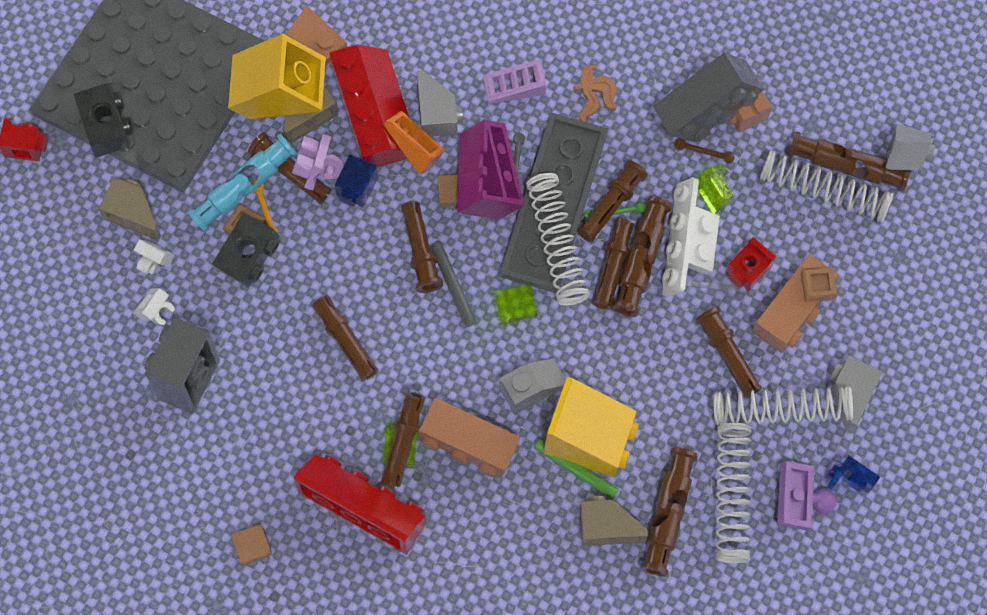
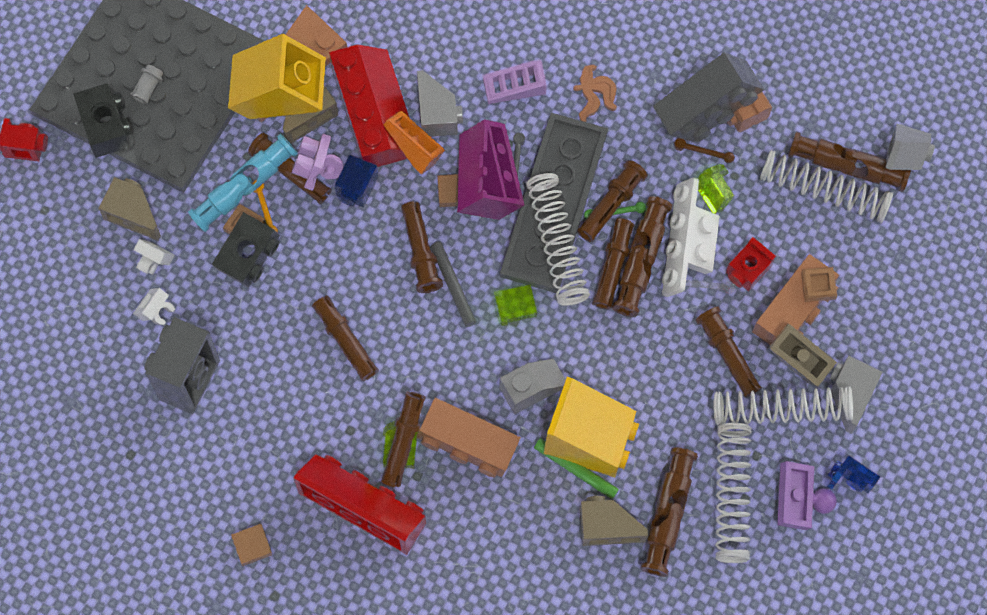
none -> light grey pin [130,65,163,105]
none -> dark tan slope [769,324,837,387]

